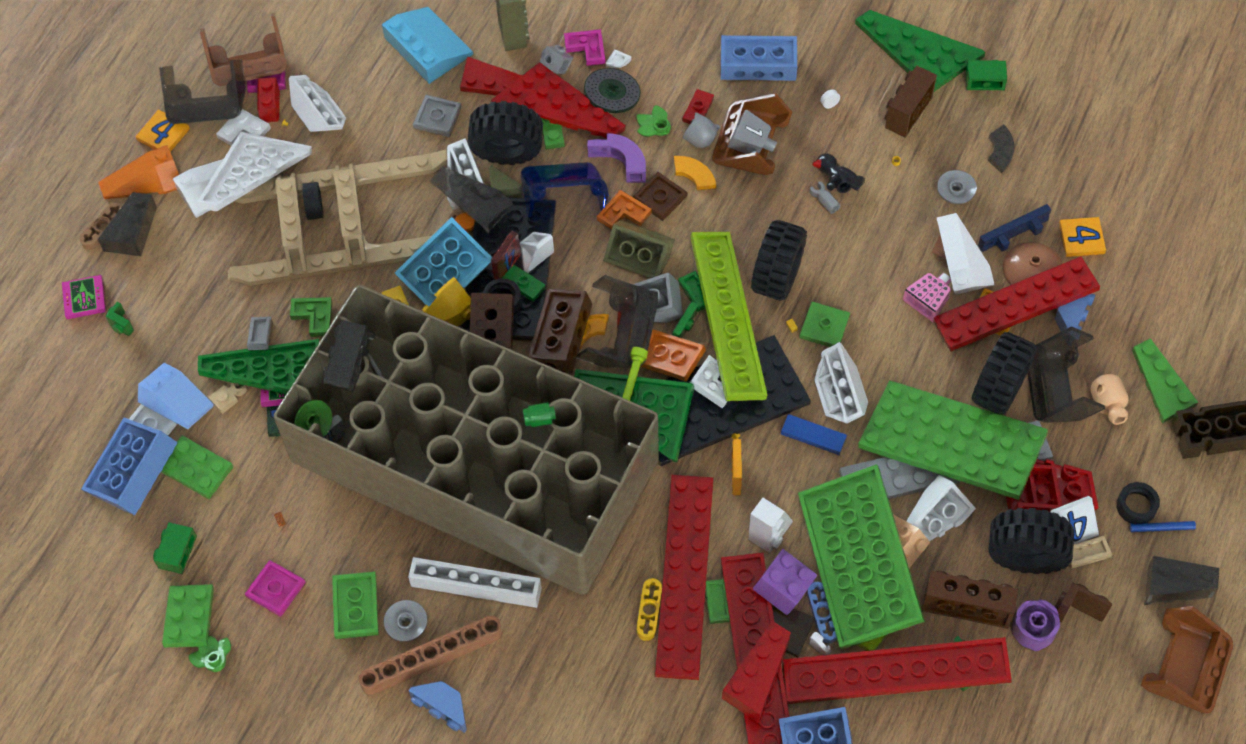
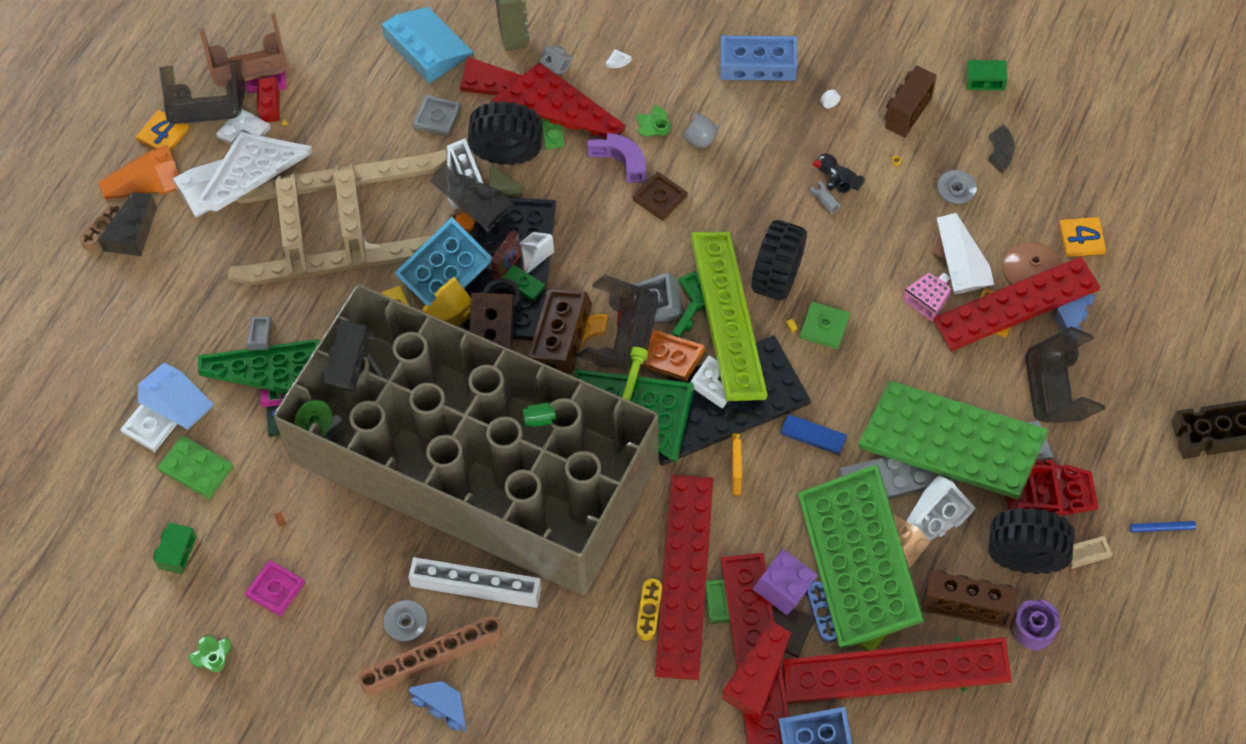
tile [62,275,107,319] -> none
medium blue slope [81,418,178,515] -> none
green bracket [105,302,134,336] -> none
bright green plate [162,584,214,648] -> none
tan plate [208,383,247,414] -> none
white wedge [289,75,346,132] -> none
bright green plate [290,297,332,337] -> none
black tyre [302,182,323,220] -> none
bright green plate [332,571,379,639] -> none
clear blue windscreen [520,162,609,217] -> none
dark pink plate [564,29,605,66] -> none
piece [584,68,640,113] -> none
orange plate [597,190,652,230] -> none
olive slope [603,220,675,278] -> none
light orange tile [674,156,716,190] -> none
red plate [682,89,714,124] -> none
dark orange windscreen [712,94,792,175] -> none
light grey torso [727,110,777,154] -> none
white wedge [748,498,793,553] -> none
white tile [809,632,831,655] -> none
white wedge [815,342,868,424] -> none
green wing [855,10,986,92] -> none
black tyre [972,332,1037,415] -> none
dark blue hinge [978,204,1052,252] -> none
white tile [1050,496,1099,544] -> none
reddish brown bracket [1055,582,1112,623] -> none
light nougat piece [1090,374,1129,425] -> none
black tyre [1116,482,1160,524] -> none
bright green wing [1132,338,1198,423] -> none
dark orange windscreen [1141,606,1233,713] -> none
clear smoke wedge [1144,556,1220,605] -> none

